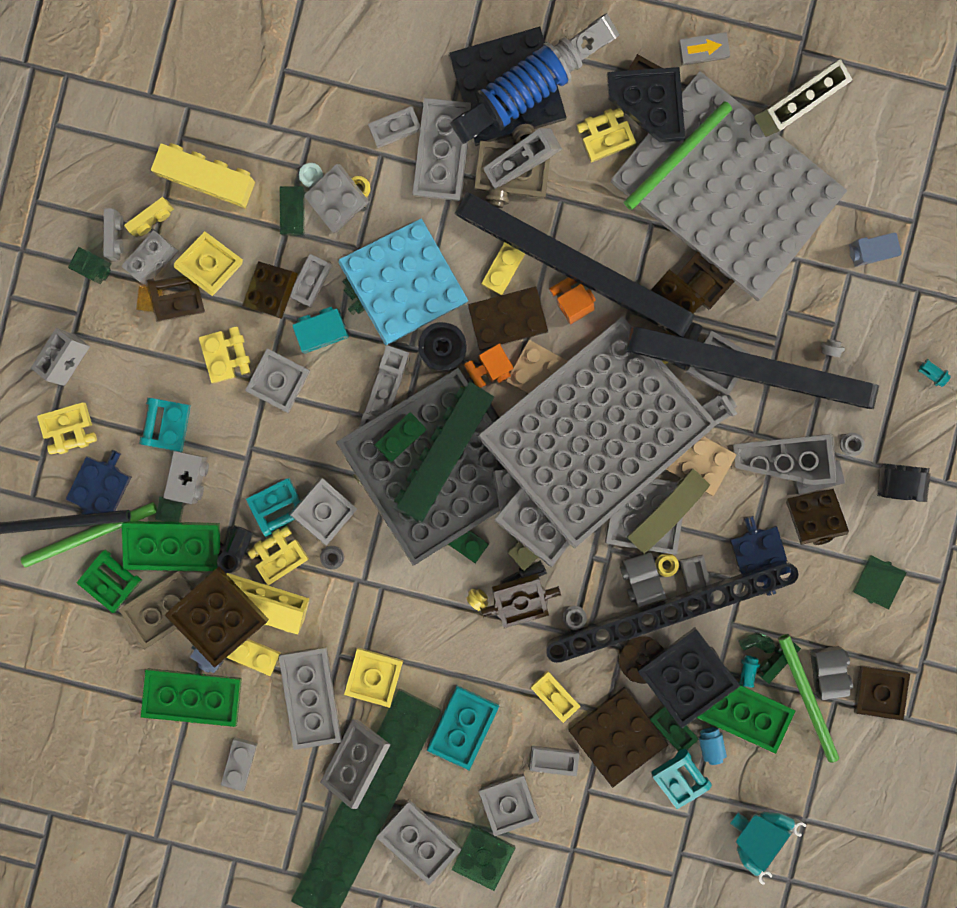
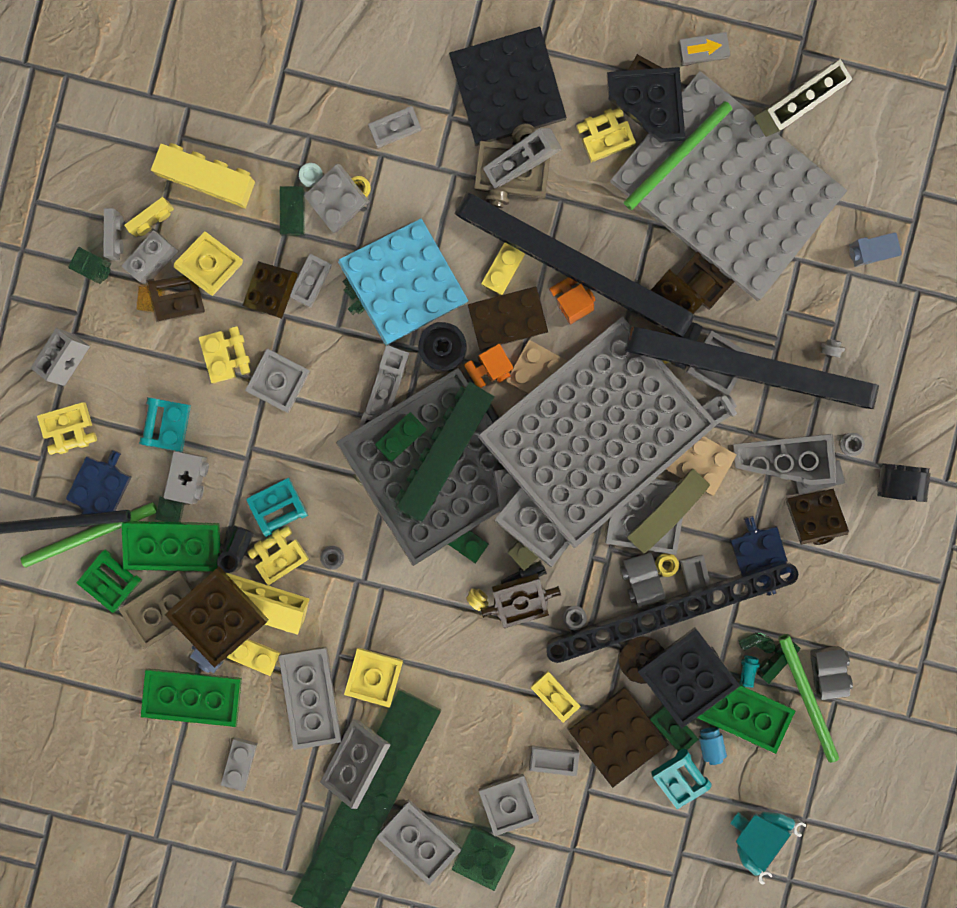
light grey plate [289,478,357,546] -> none
teal brick [292,307,349,354] -> none
light grey plate [413,98,472,201] -> none
teal tile [427,685,500,771] -> none
piece [450,13,620,144] -> none
clear green piece [853,555,907,610] -> none
dark brown plate [853,665,910,721] -> none
teal pin [918,359,951,387] -> none

